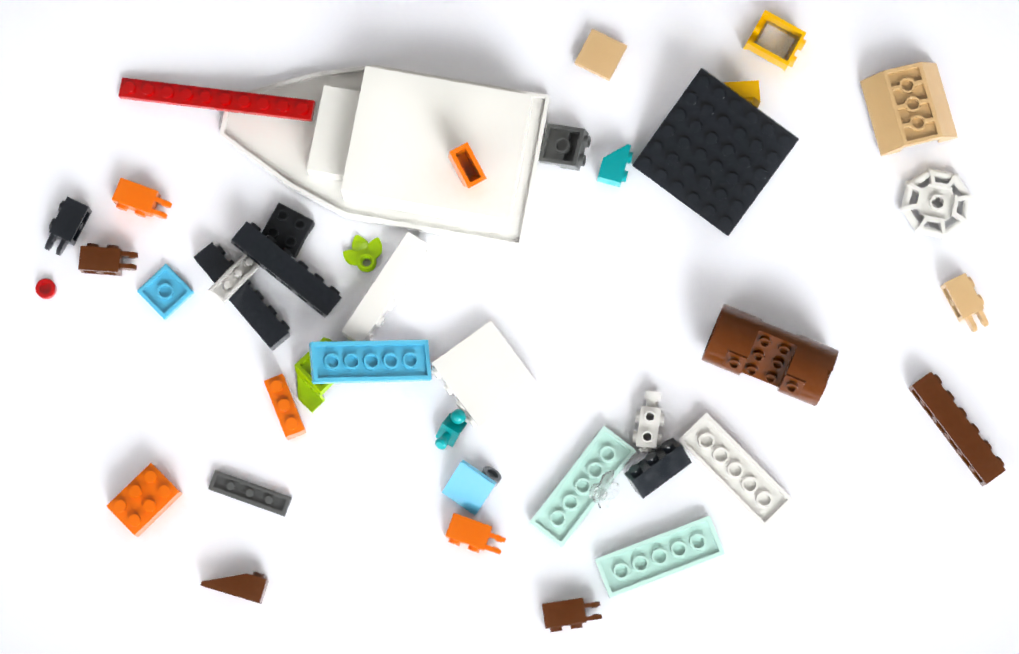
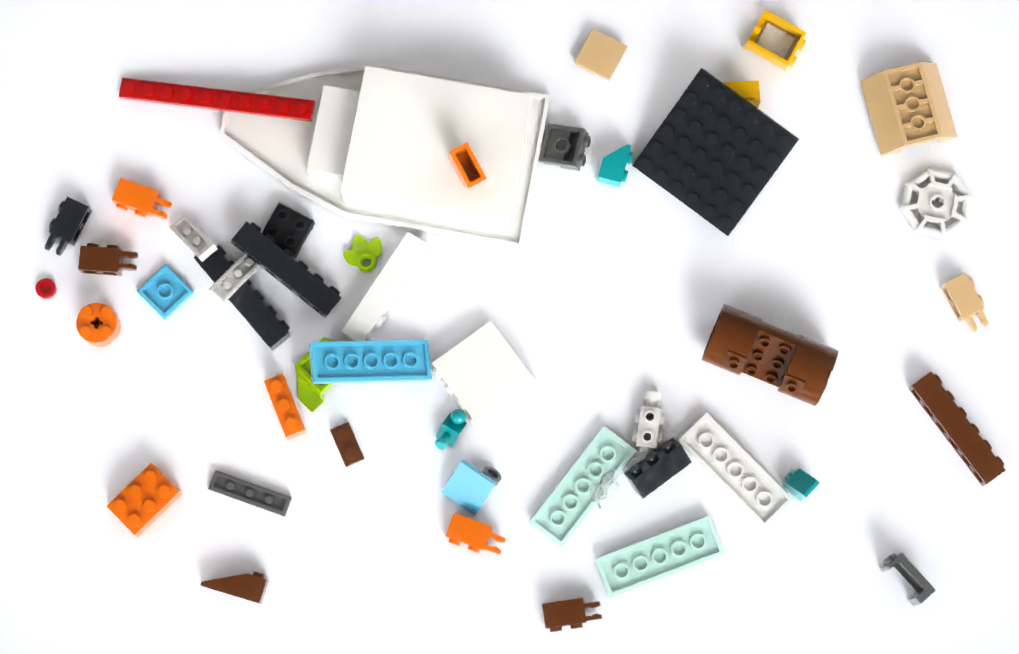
none -> orange brick [76,303,121,347]
none -> white plate [169,214,217,262]
none -> reddish brown plate [330,422,365,468]
none -> teal slope [783,468,820,502]
none -> dark grey panel [880,553,936,606]

